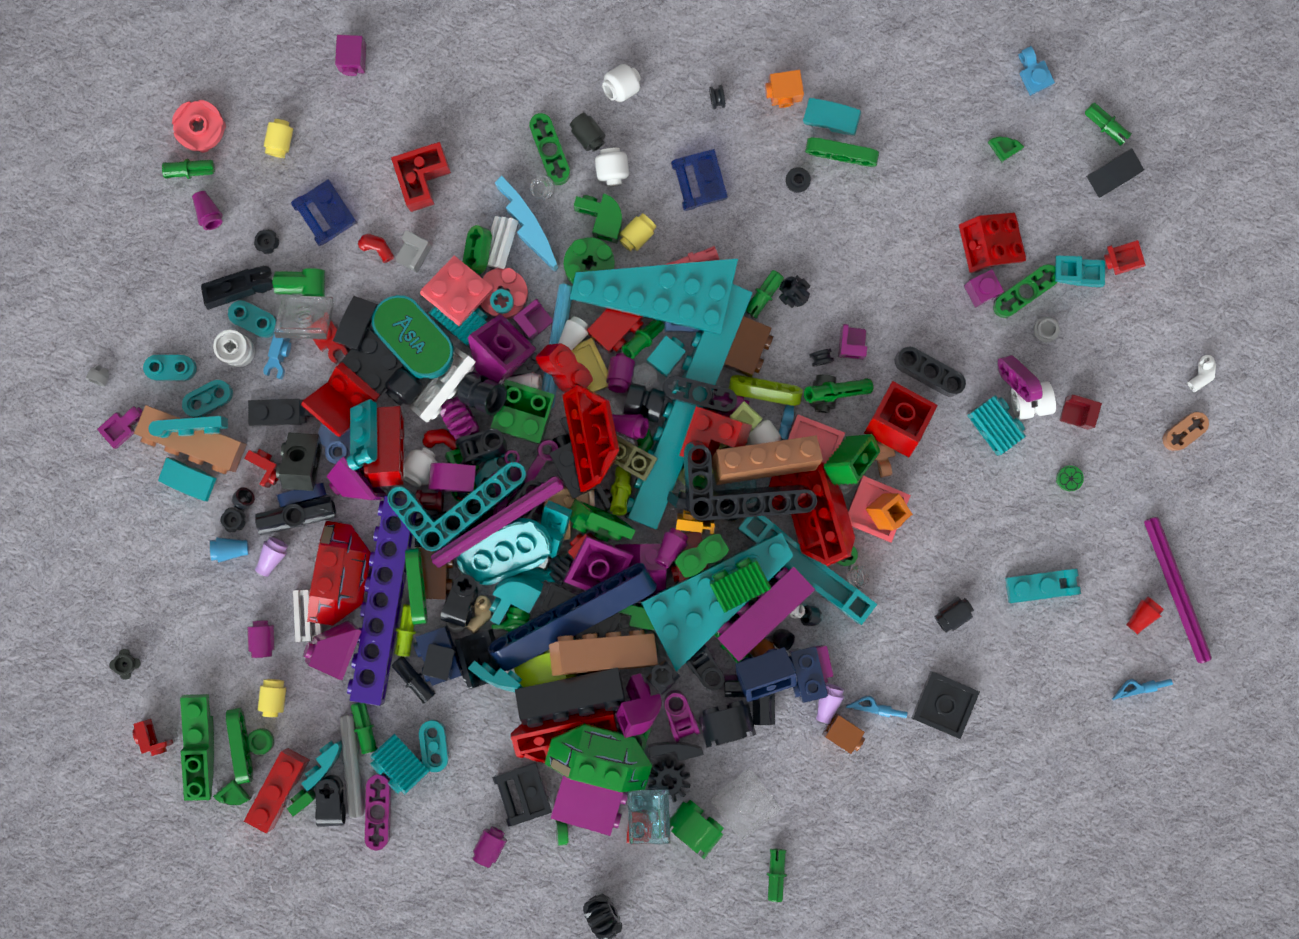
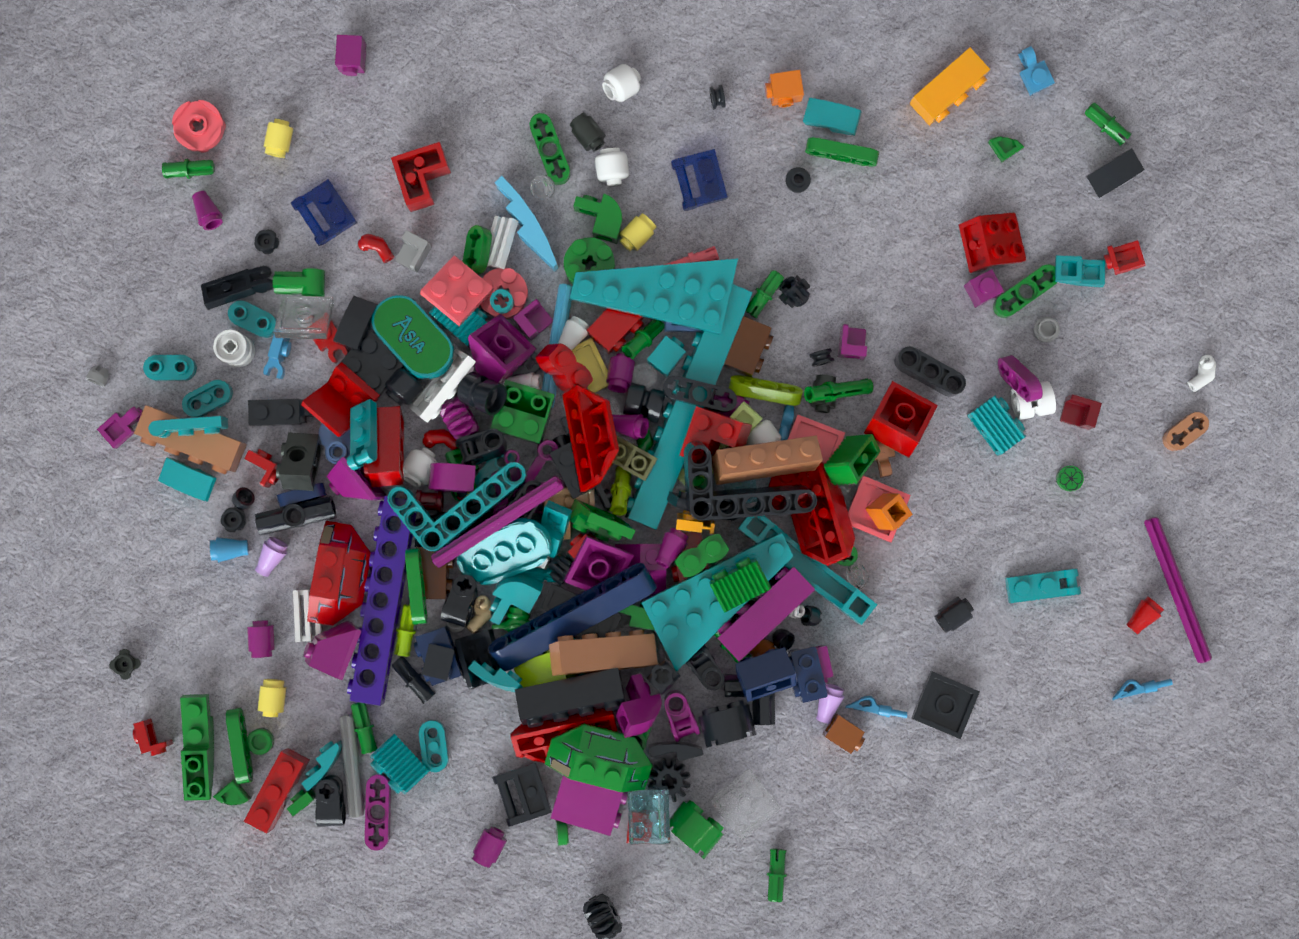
none -> light orange brick [910,47,990,126]

